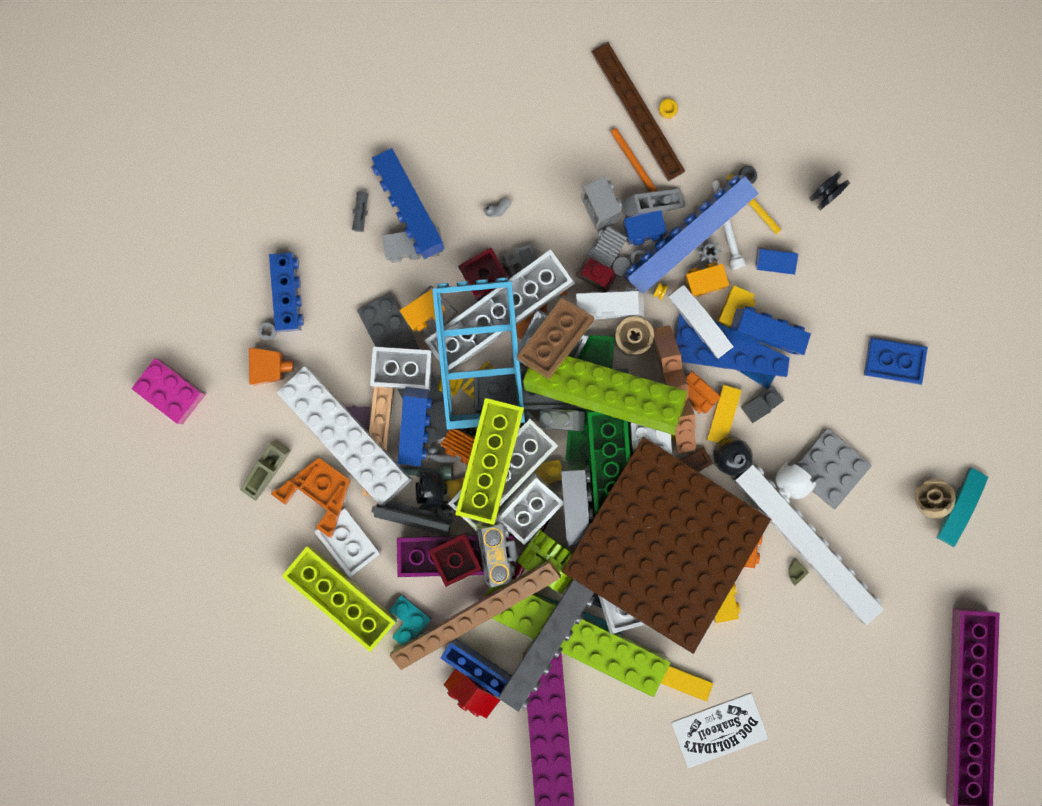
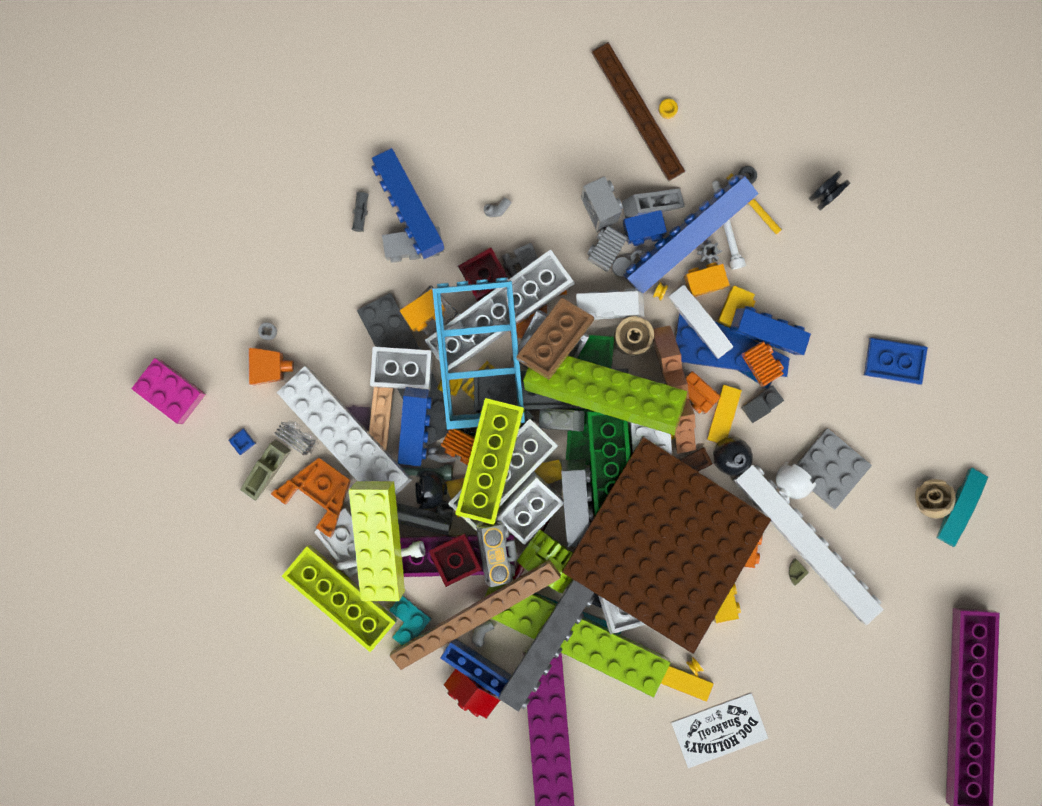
blue brick [269,252,304,333] -> none
dark red torso [576,258,616,292] -> none
orange bar [610,128,658,192] -> none
blue hinge [755,248,798,275] -> none
none -> blue tile [228,428,256,455]
none -> clear brick [274,420,319,455]
none -> white piece [336,541,425,570]
none -> neon yellow brick [349,481,405,601]
none -> light grey arm [472,620,495,647]
none -> yellow bush [686,657,704,676]
none -> orange brick [741,341,784,387]

